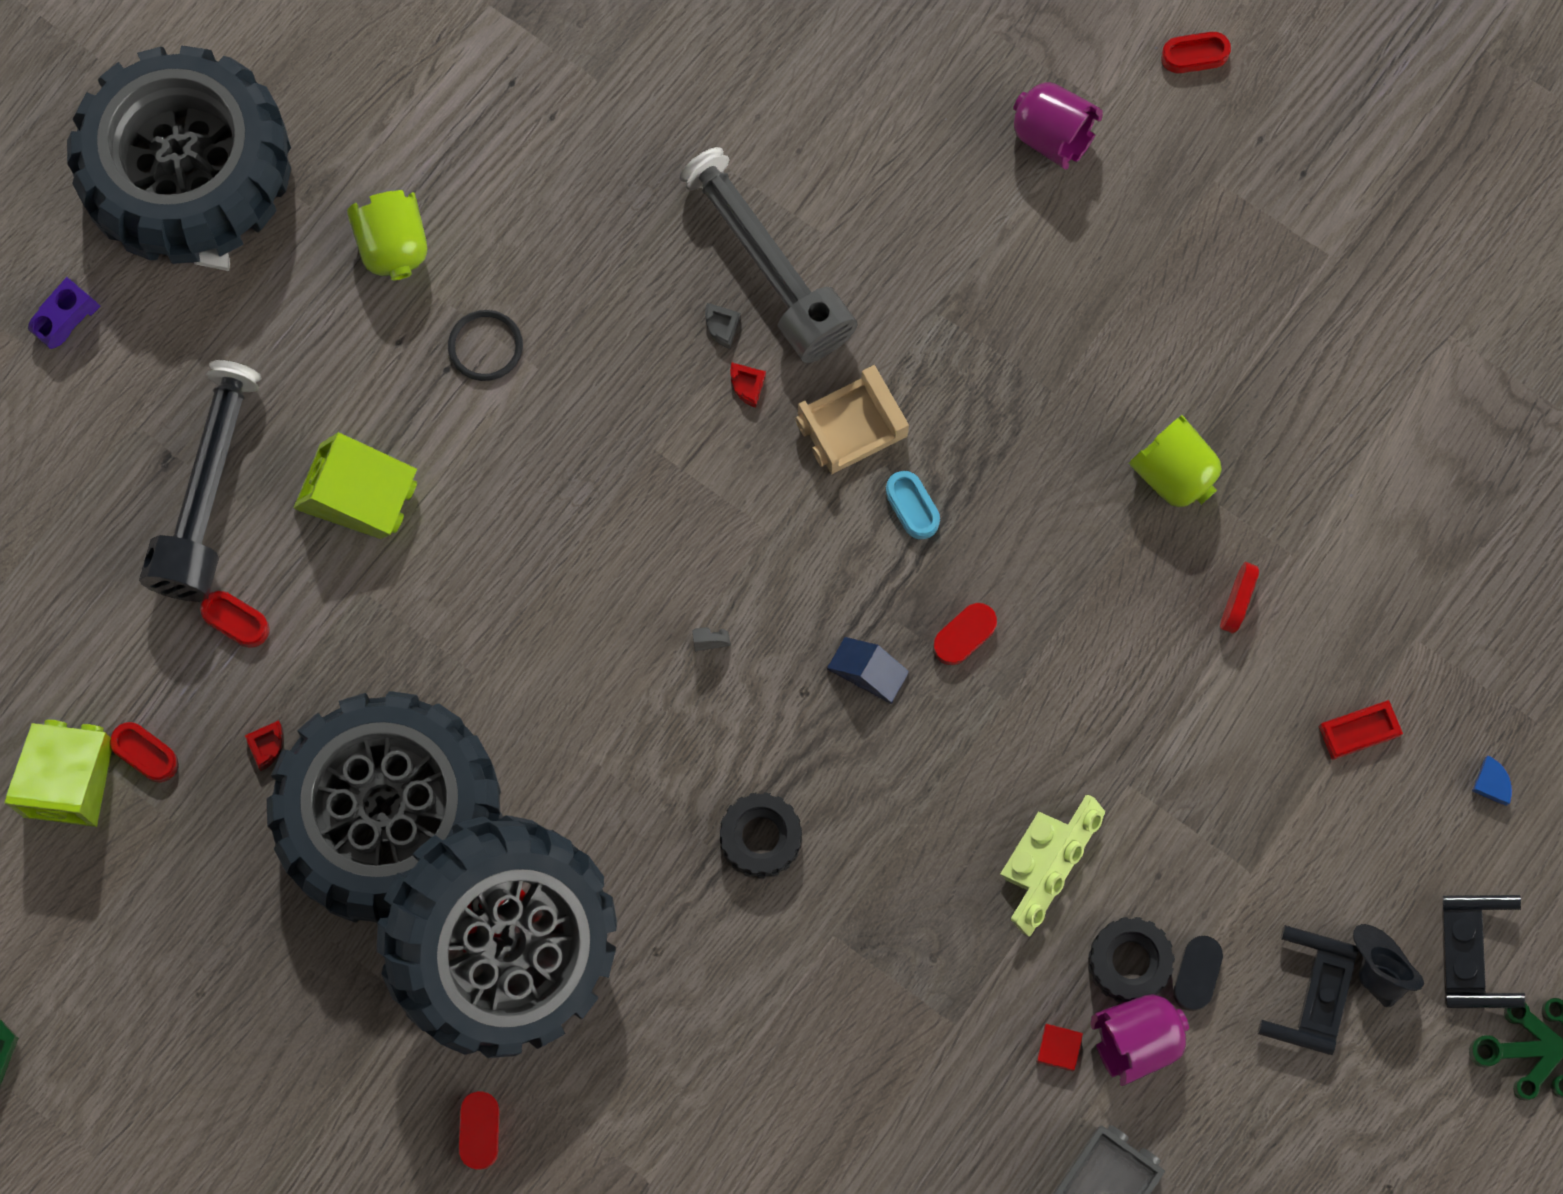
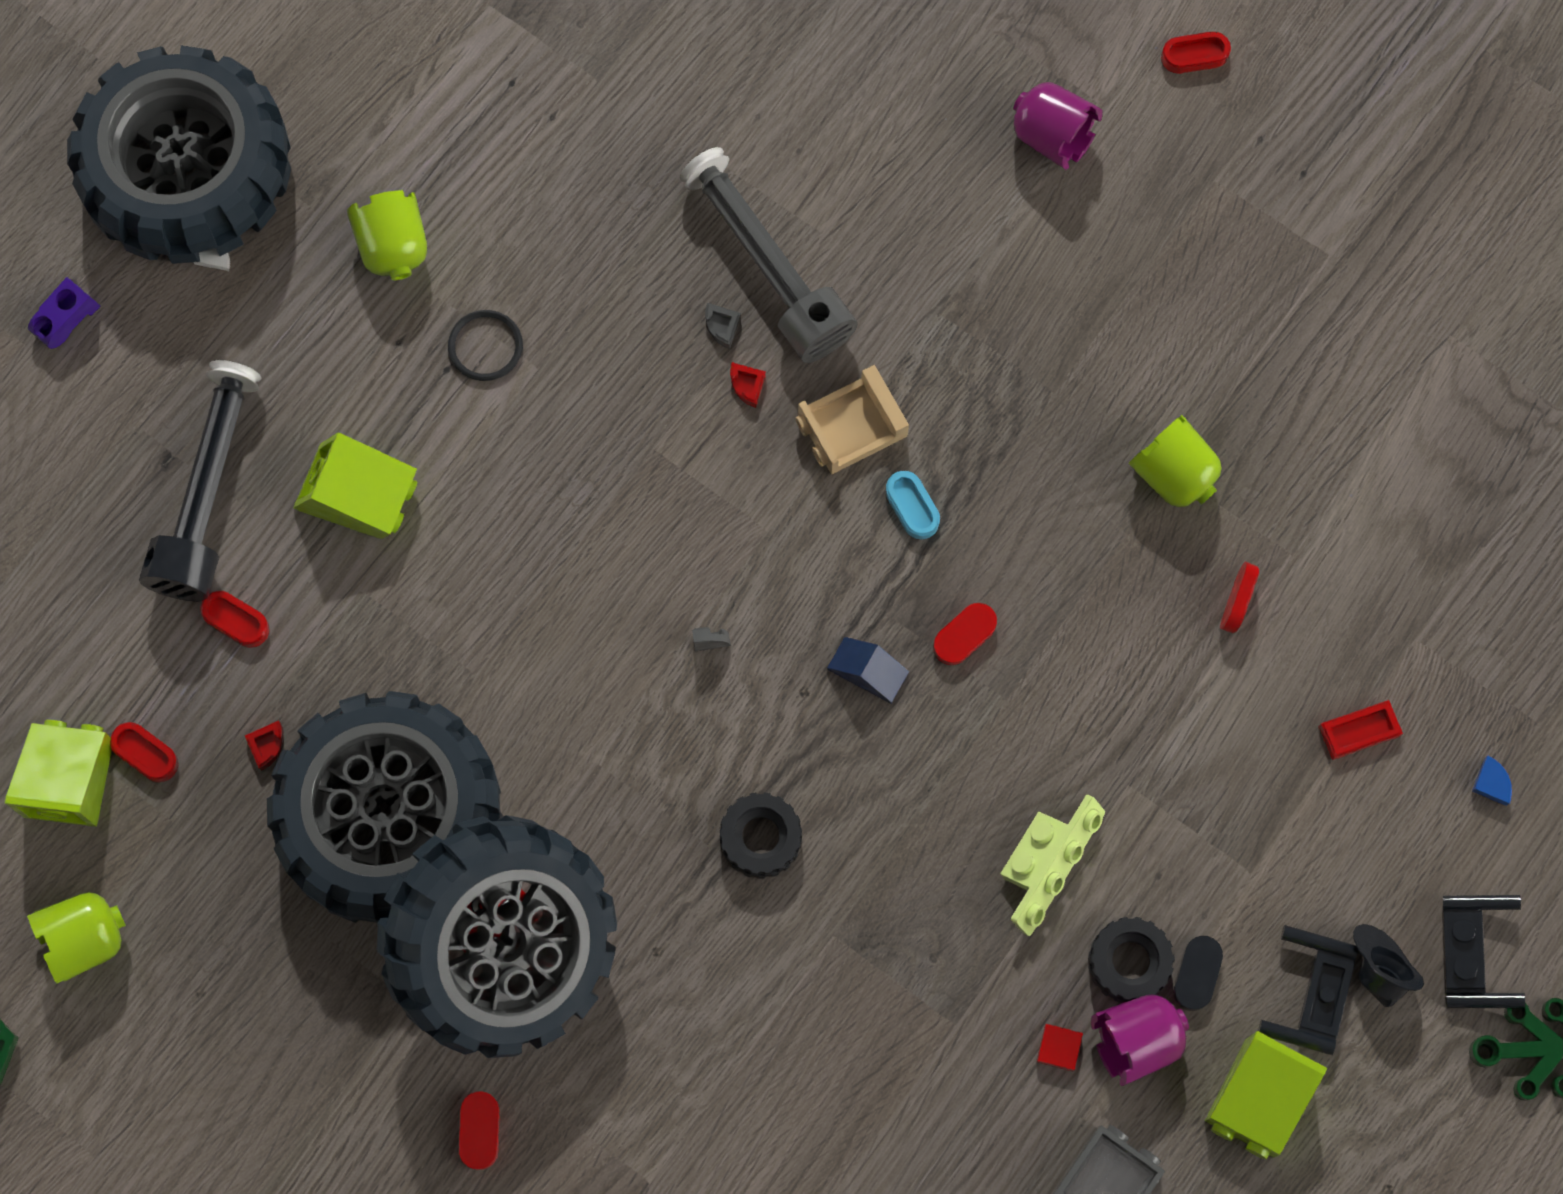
none -> lime cylinder [27,892,126,983]
none -> lime slope [1205,1031,1327,1160]

